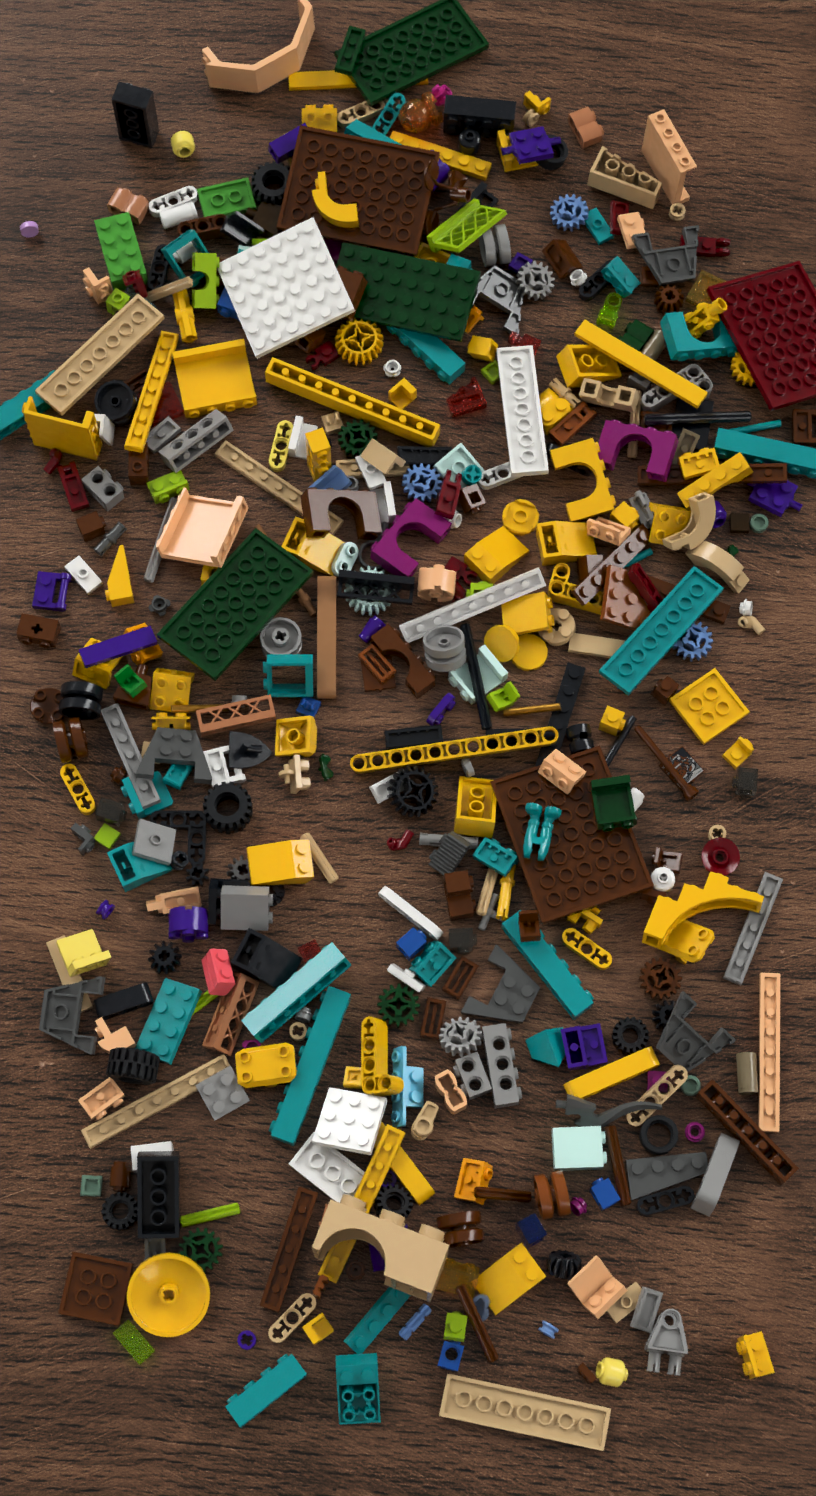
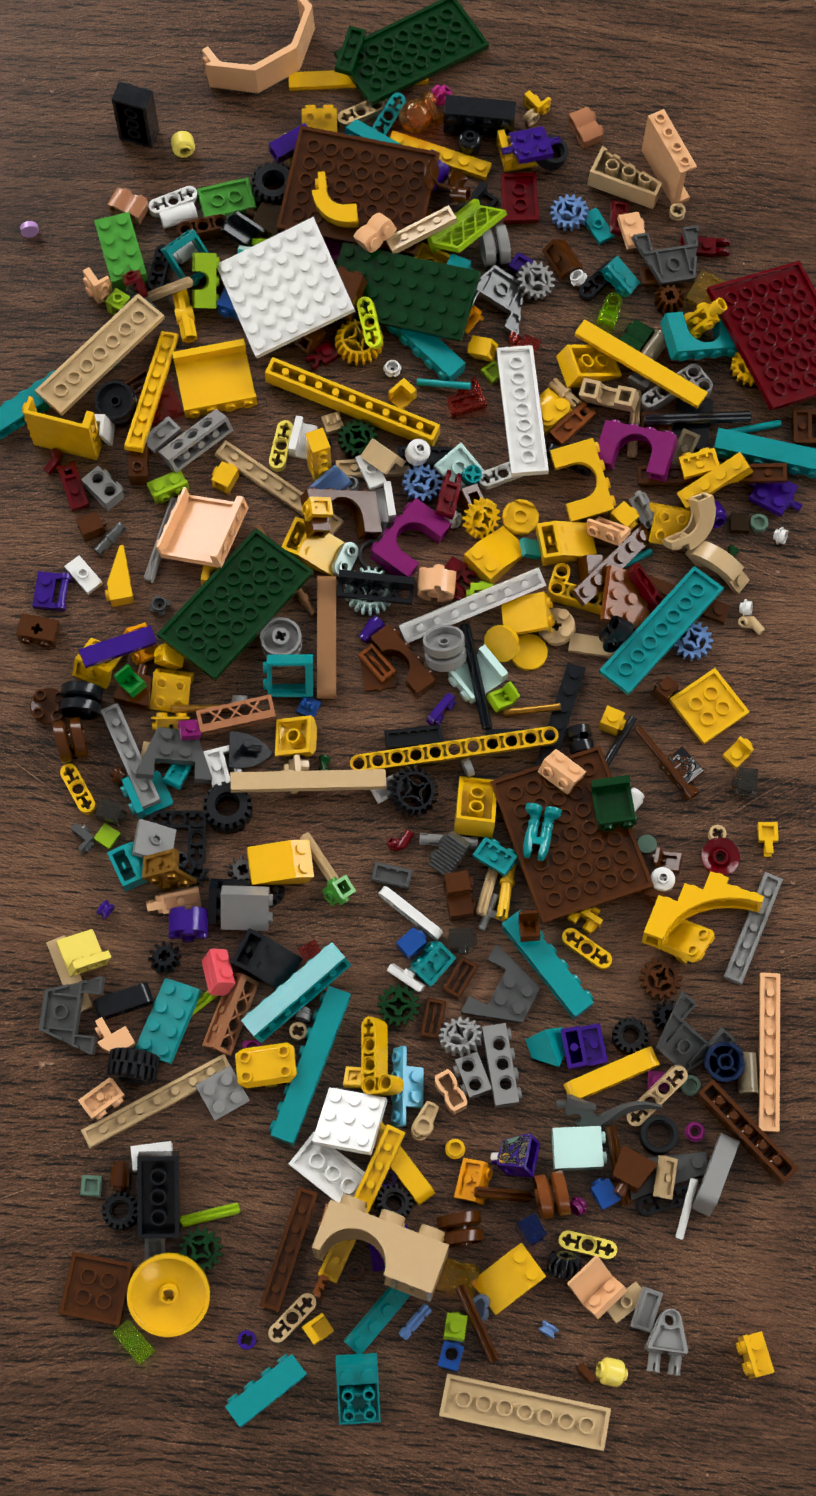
none -> pearl gold bracket [142,848,197,892]
none -> yellow brick [154,643,184,670]
none -> magenta plate [177,720,201,741]
none -> yellow brick [211,461,239,495]
none -> tan tile [230,769,386,793]
none -> yellow bracket [302,497,333,521]
none -> bright green brick [322,875,356,906]
none -> light nougat brick [353,213,396,253]
none -> neon yellow beam [357,296,383,349]
none -> dark grey plate [371,861,413,890]
none -> tan plate [385,205,458,254]
none -> white head [405,439,431,466]
none -> teal bar [416,378,471,390]
none -> yellow plate [445,1139,465,1159]
none -> yellow gear [462,497,501,539]
none -> torso [491,1133,540,1178]
none -> dark red plate [500,172,539,224]
none -> teal tile [519,538,541,560]
none -> light yellow beam [558,1230,617,1260]
none -> black piece [598,616,634,653]
none -> reddish brown torso [611,1145,658,1198]
none -> sand green tile [637,835,657,855]
none -> tan plate [653,1155,678,1200]
none -> white bar [675,1178,698,1240]
none -> dark blue cylinder [704,1042,745,1082]
none -> yellow plate [757,822,779,857]
none -> white plate [773,527,788,545]

